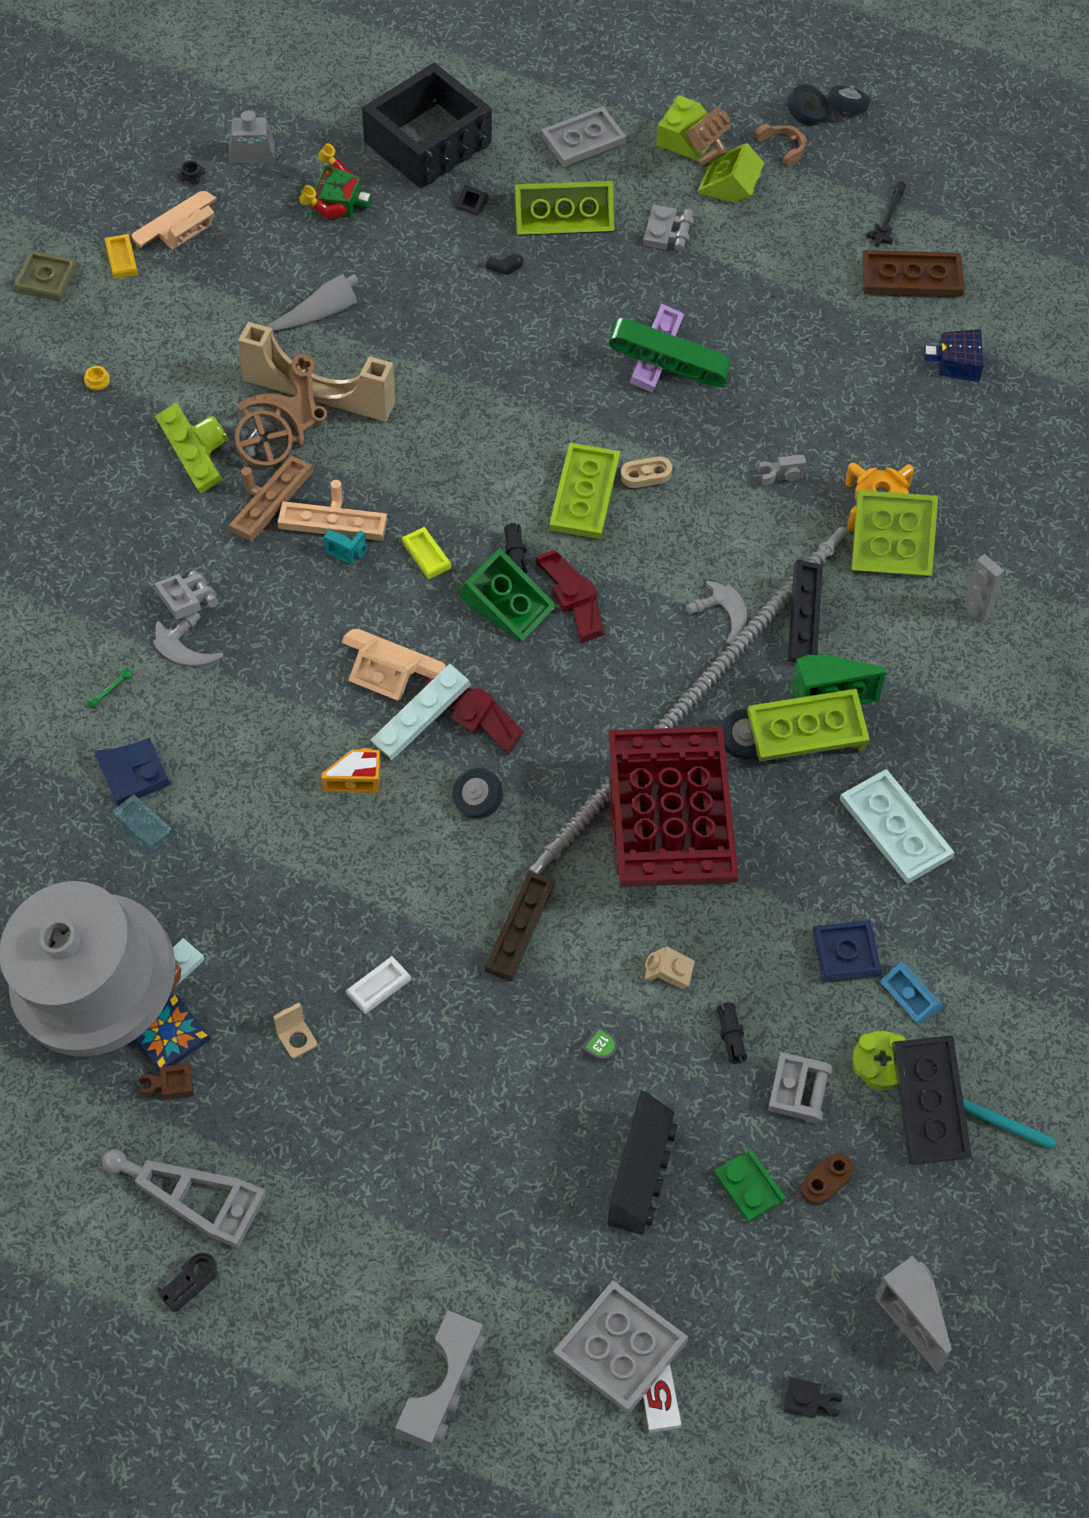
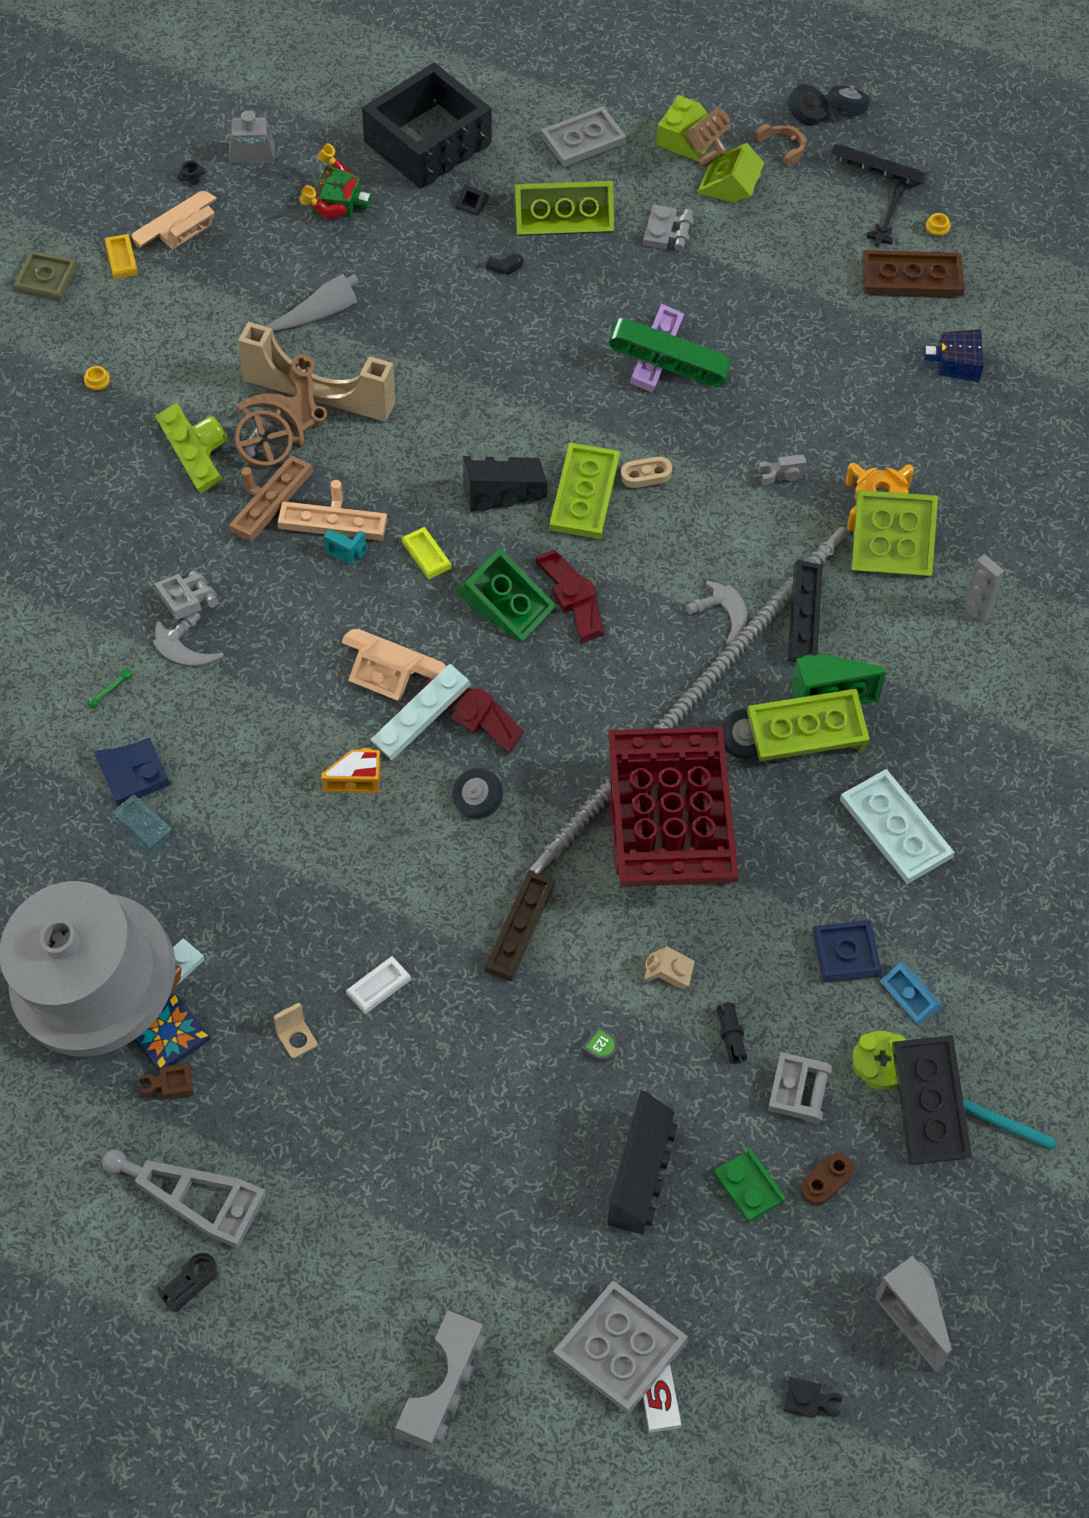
black pin [504,523,527,574] -> none
none -> black wedge [463,456,547,512]
none -> black plate [831,144,928,186]
none -> yellow plate [926,213,951,236]

